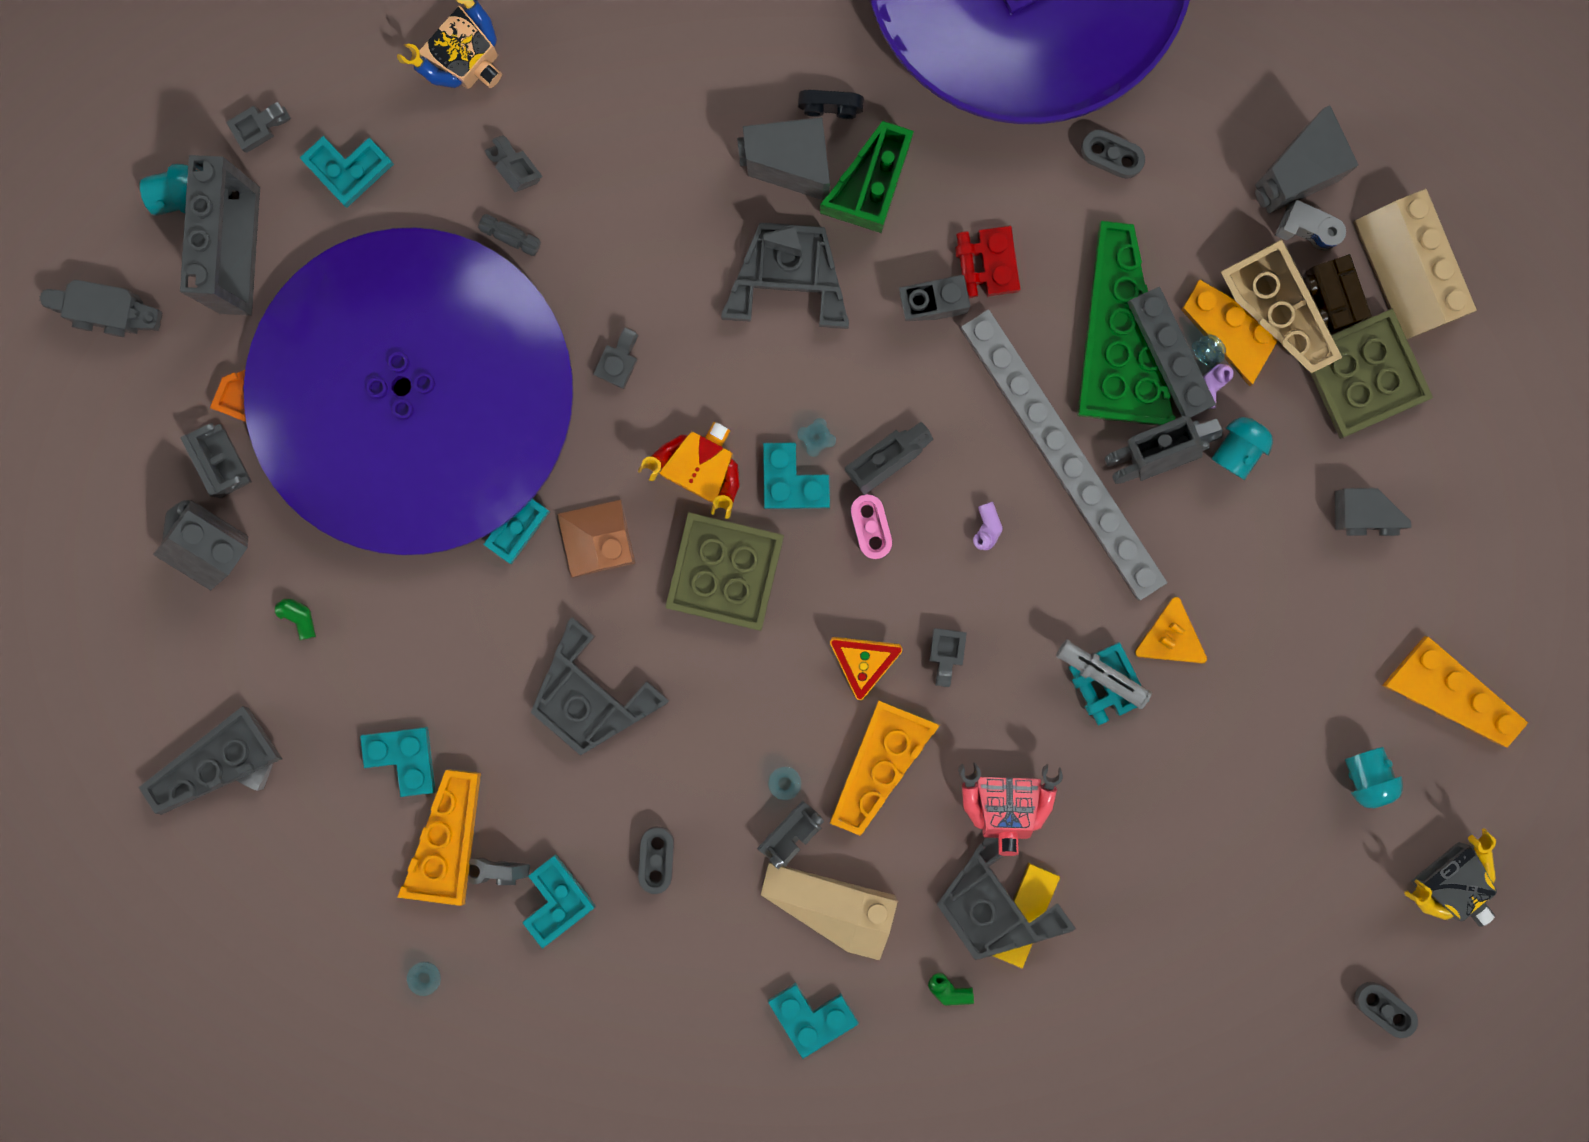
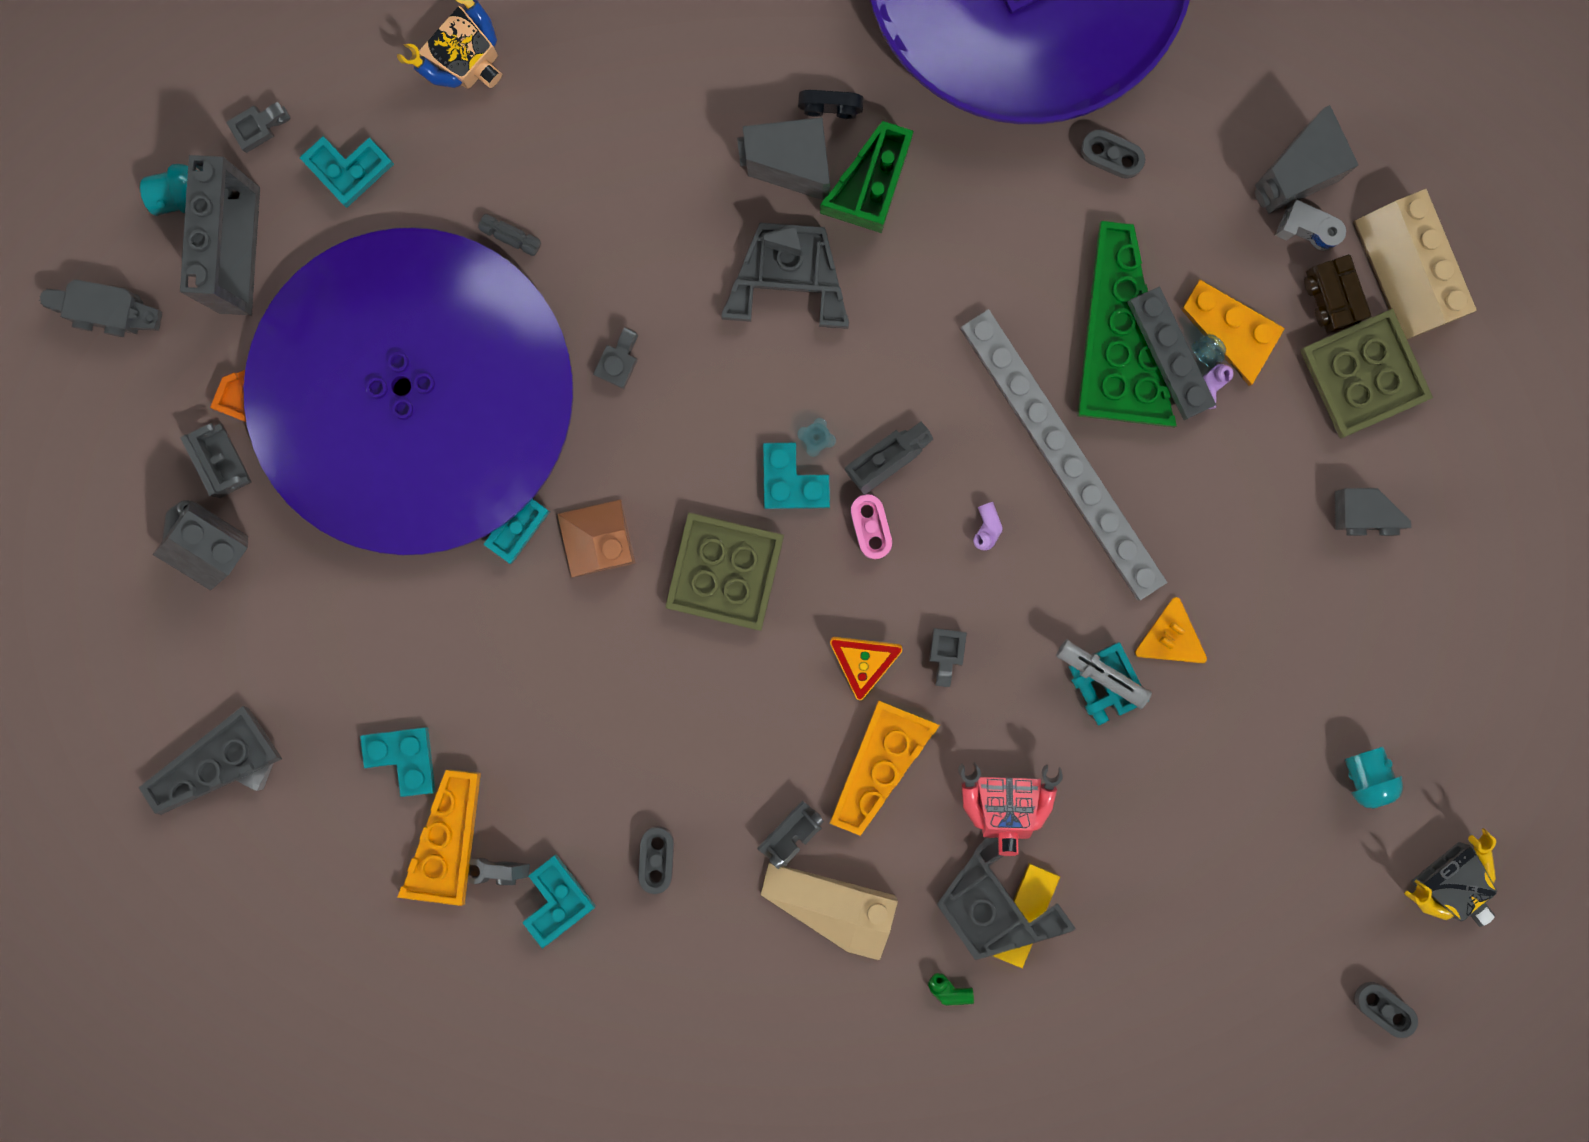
green arm [274,599,316,640] -> none
clear light blue plate [407,962,441,996] -> none
dark grey plate [485,135,543,192] -> none
dark grey wing [531,617,670,756] -> none
torso [638,422,740,519] -> none
clear light blue plate [768,767,801,800] -> none
teal plate [768,983,859,1059] -> none
dark grey slope [899,275,971,321] -> none
red plate [955,226,1021,299] -> none
dark grey hinge [1104,416,1223,484] -> none
teal piece [1211,417,1273,480] -> none
tan wedge [1221,239,1342,373] -> none
light orange wing [1382,636,1528,748] -> none

